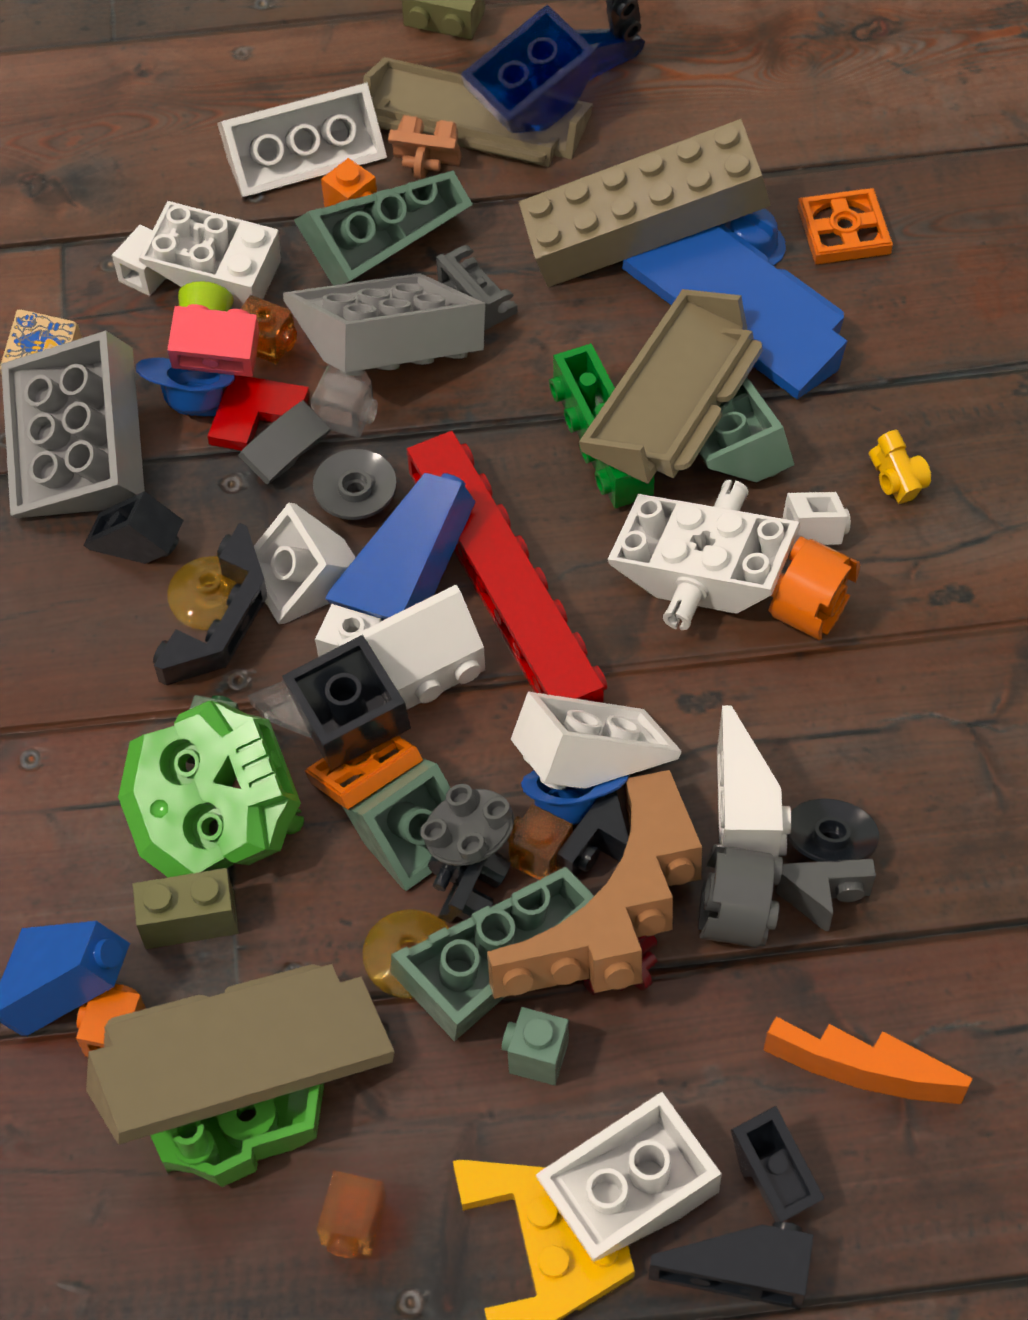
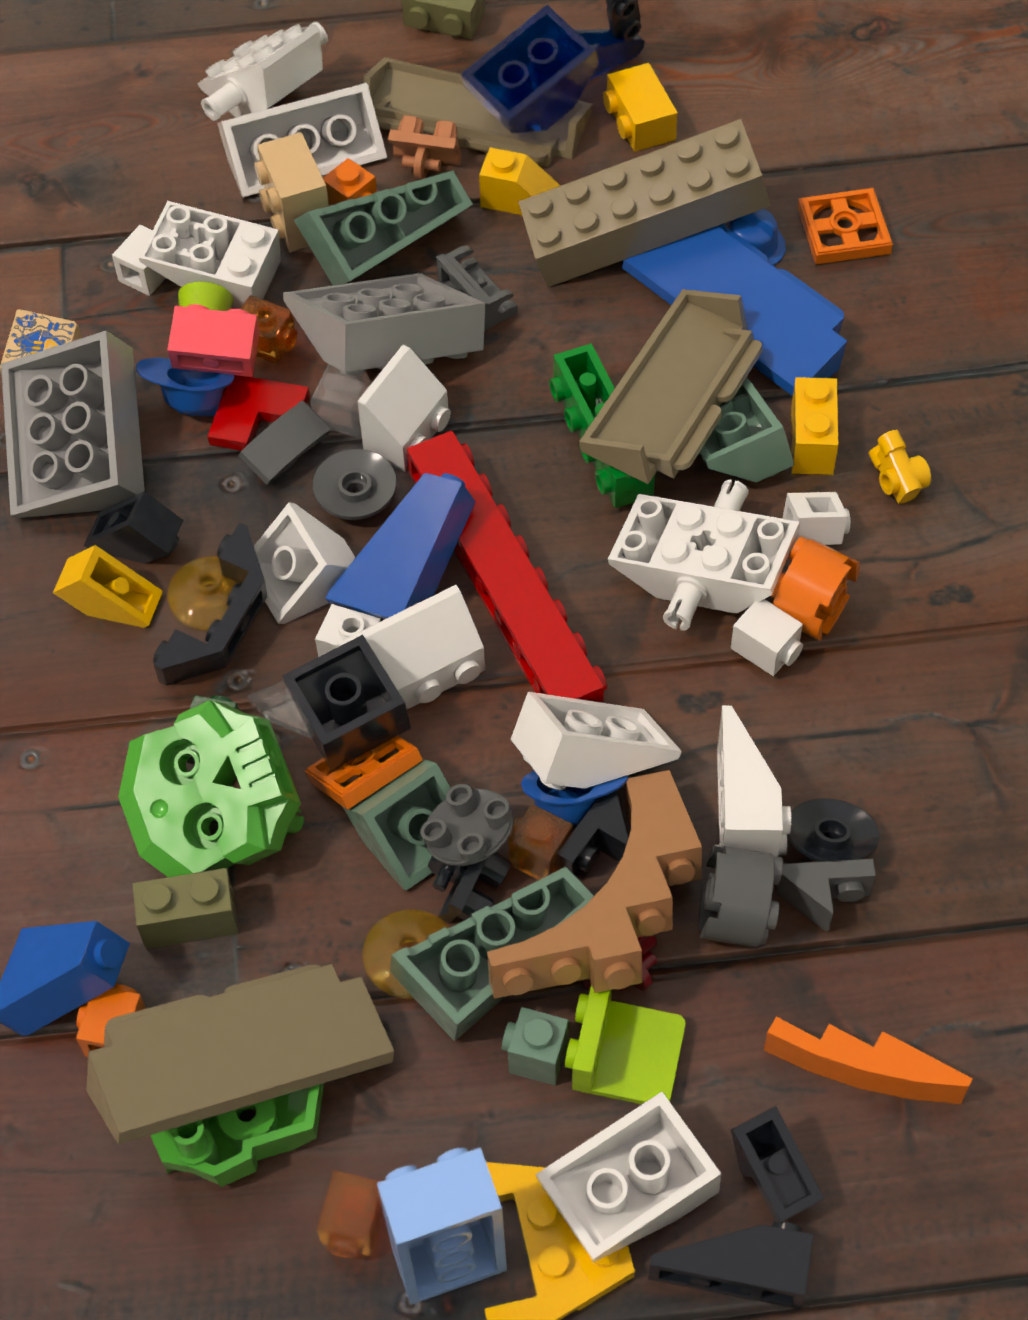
none -> yellow slope [53,545,163,628]
none -> white slope [197,22,328,121]
none -> tan brick [254,132,329,252]
none -> white slope [357,345,451,472]
none -> light blue brick [377,1147,507,1305]
none -> yellow slope [479,147,560,215]
none -> lime bracket [565,984,685,1104]
none -> yellow brick [603,63,677,152]
none -> white brick [731,599,803,676]
none -> yellow brick [791,377,838,475]

